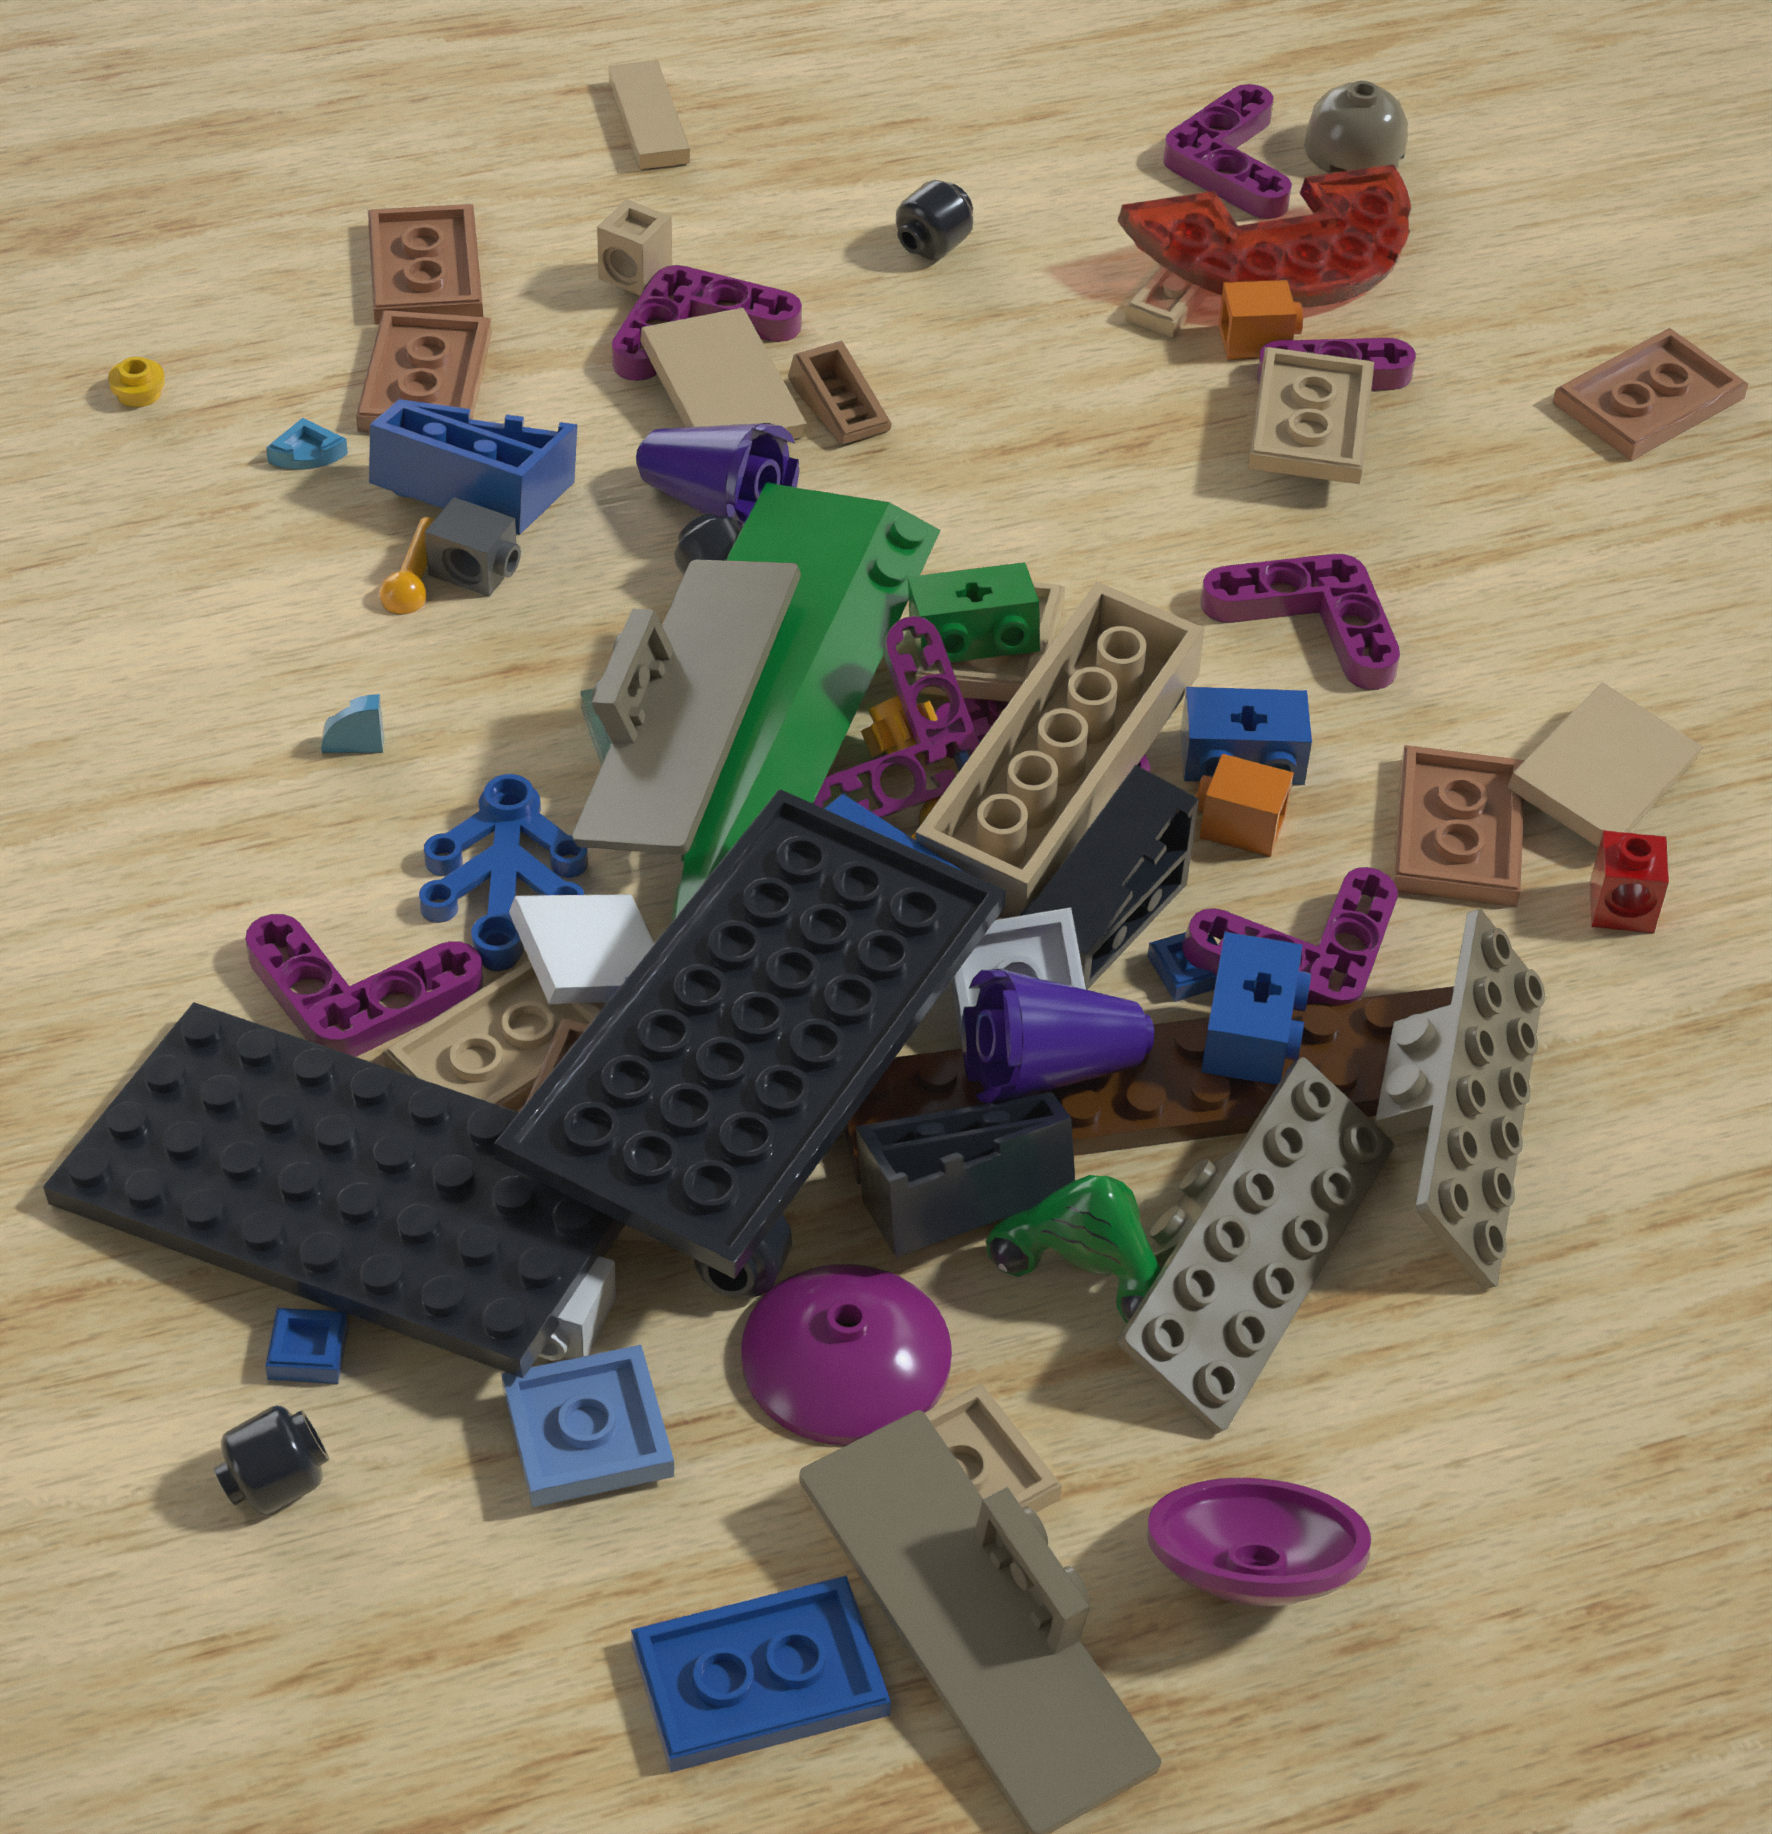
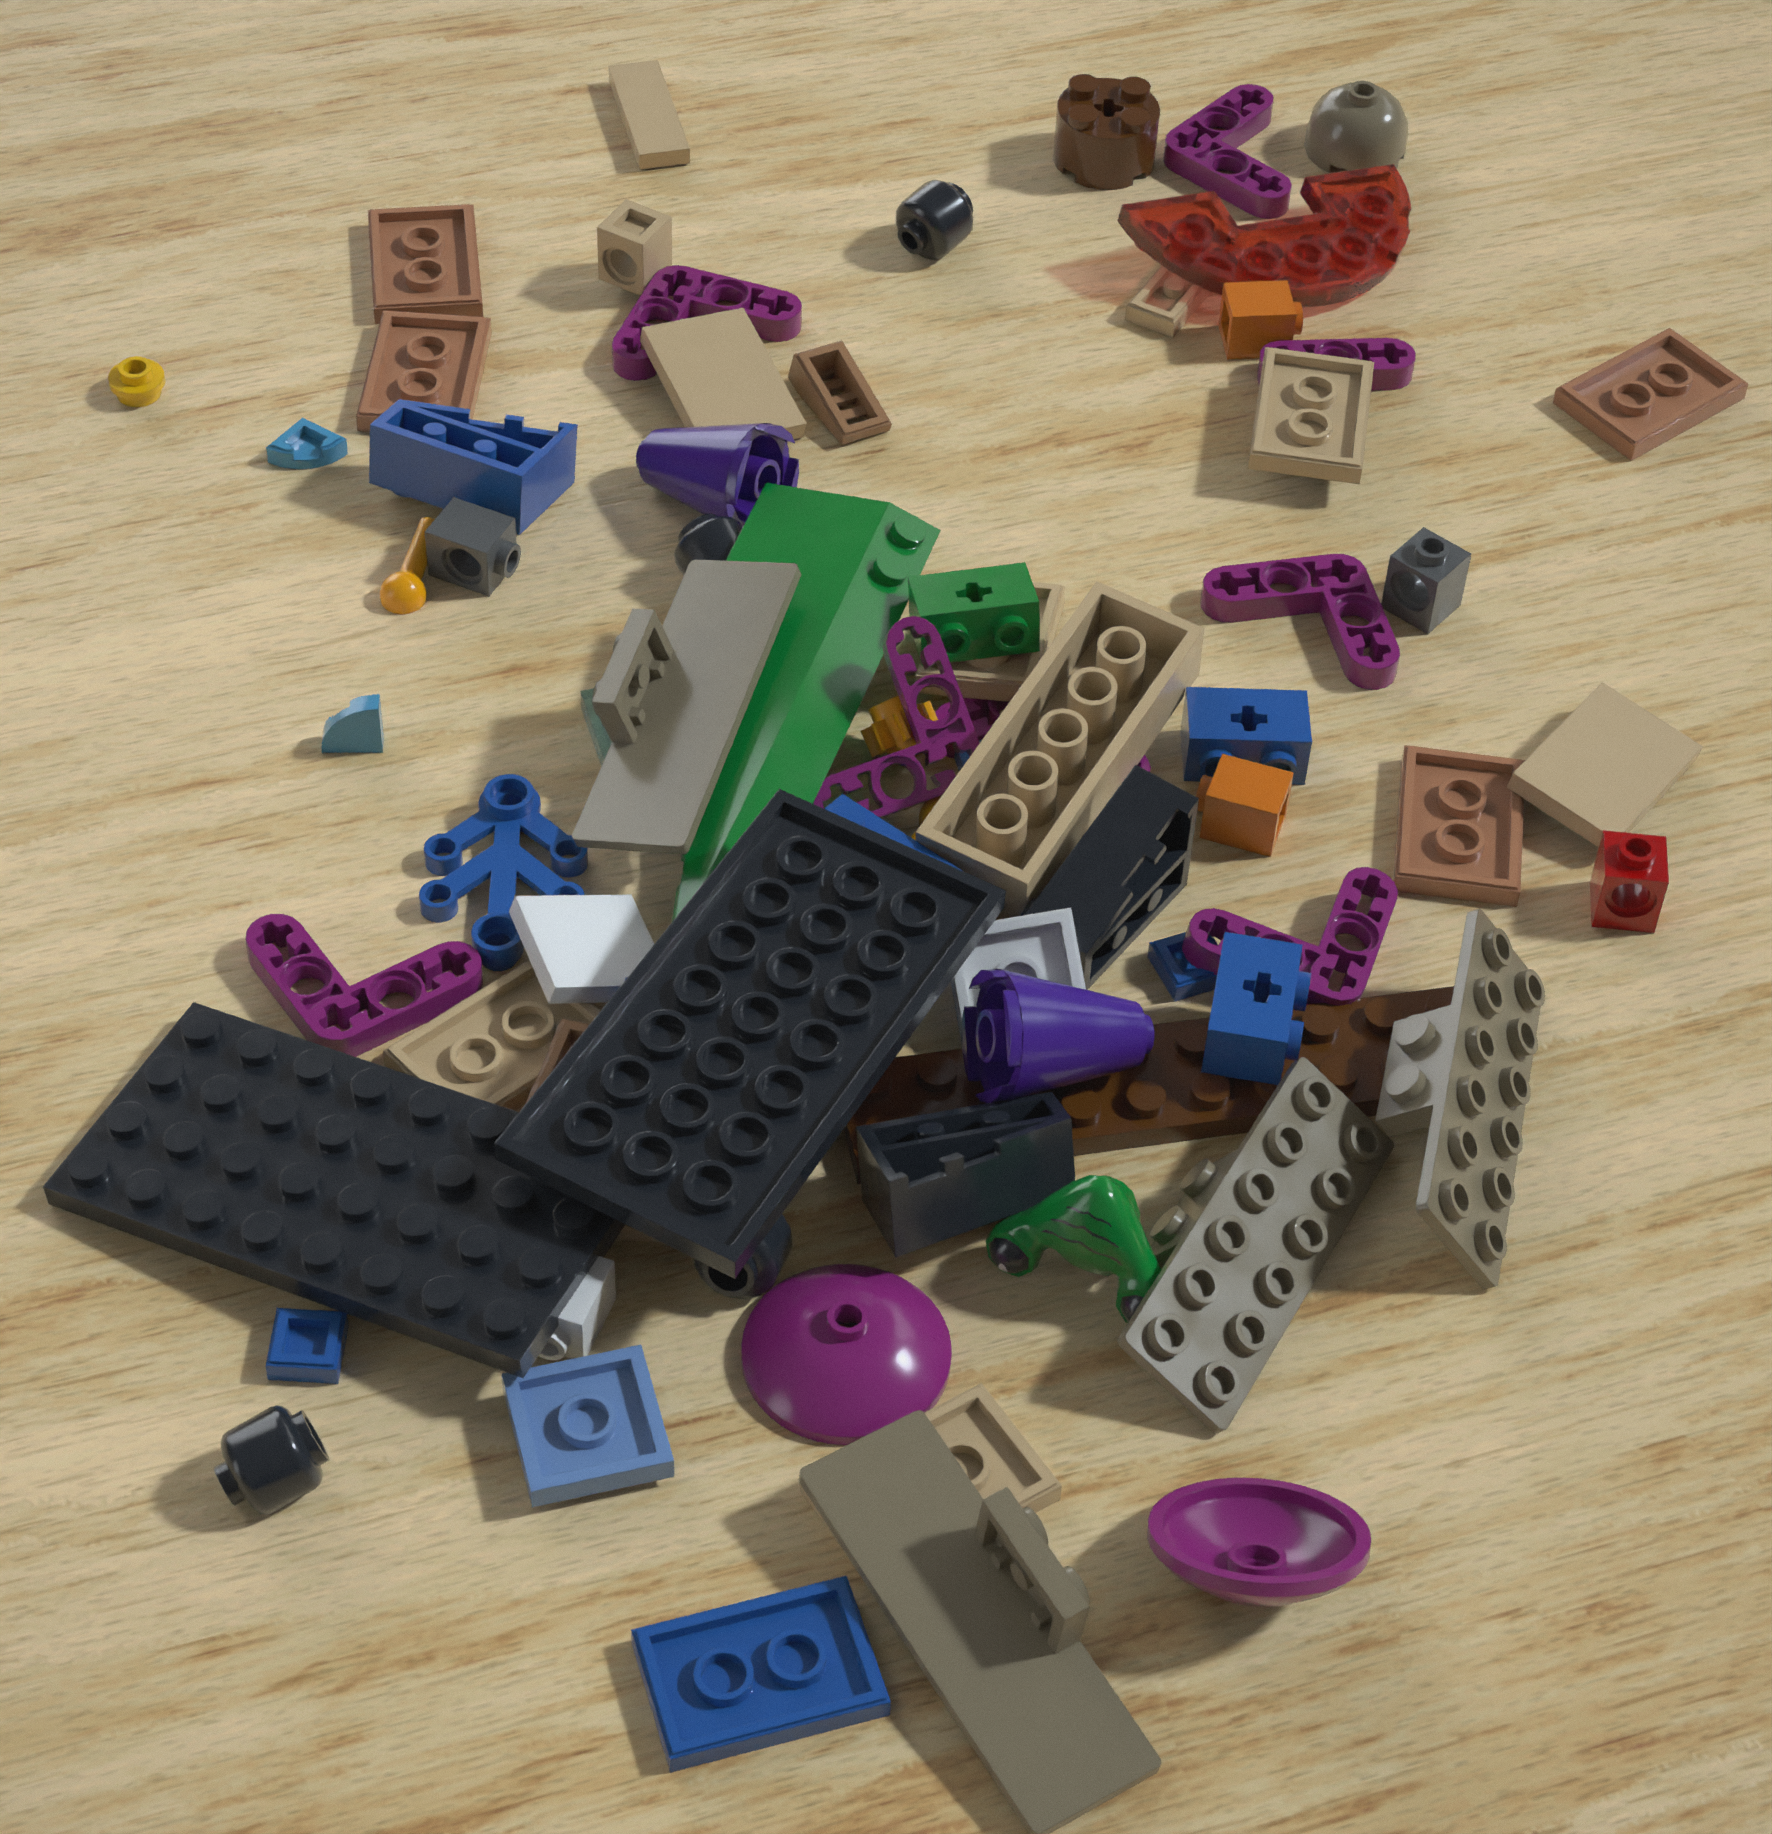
none -> reddish brown brick [1053,74,1160,190]
none -> dark grey brick [1381,527,1471,634]

